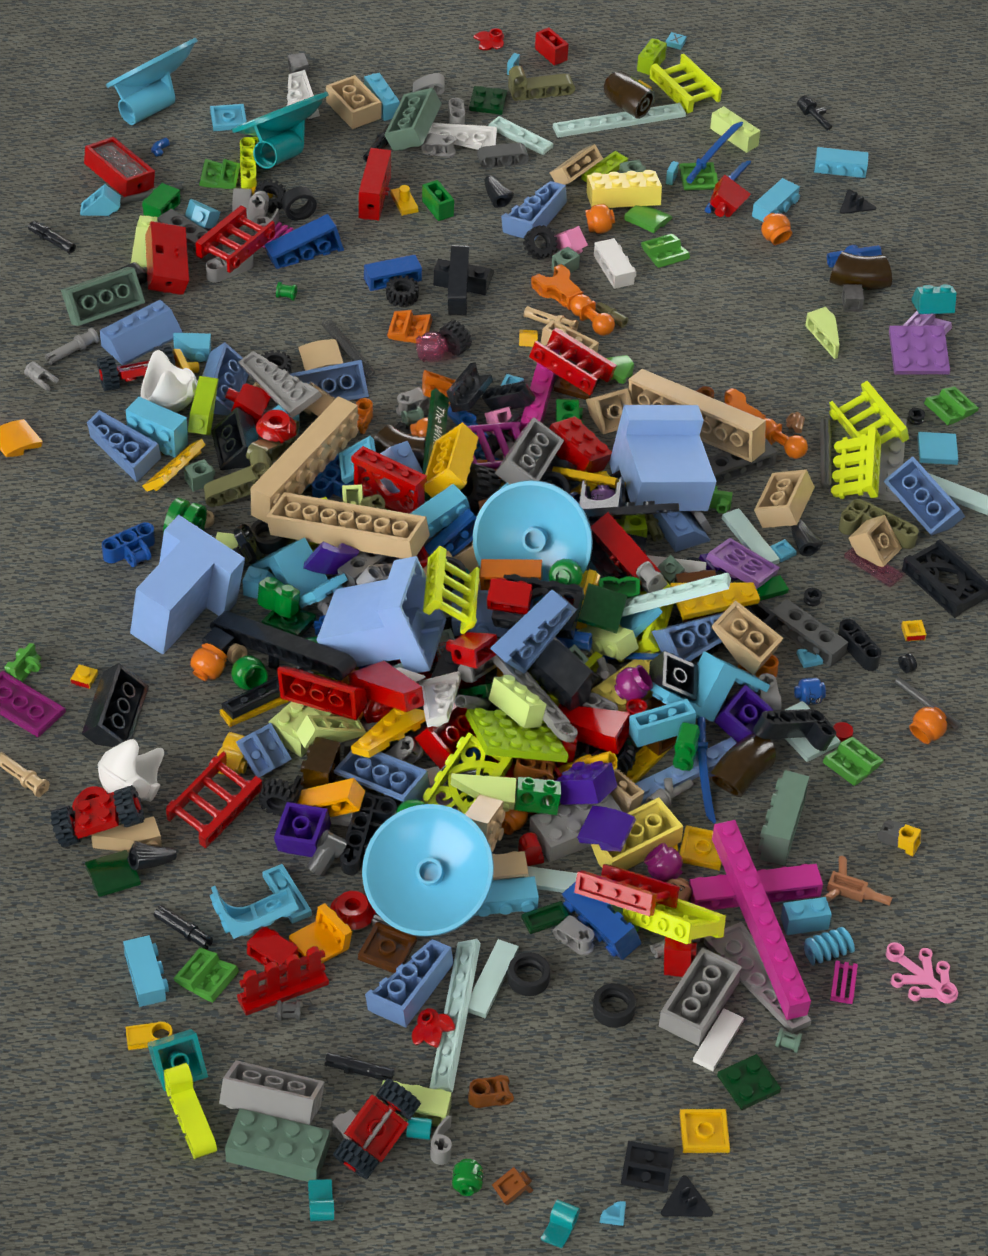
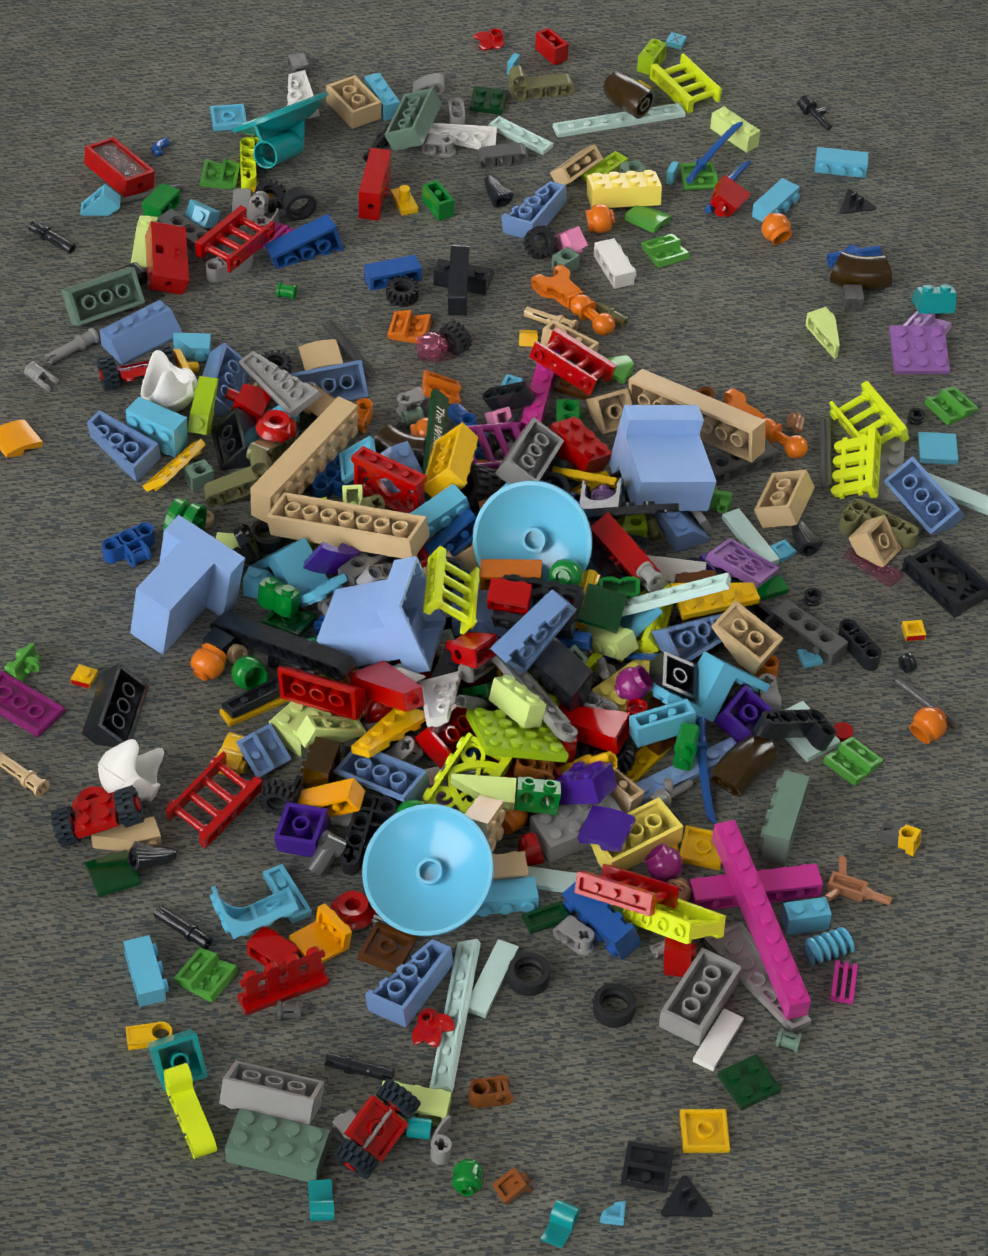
medium azure dish [106,38,198,125] -> none
black fence [446,362,493,412] -> none
sand green brick [657,555,685,585] -> none
blue head [794,678,826,705] -> none
bright pink plant [886,942,958,1003] -> none

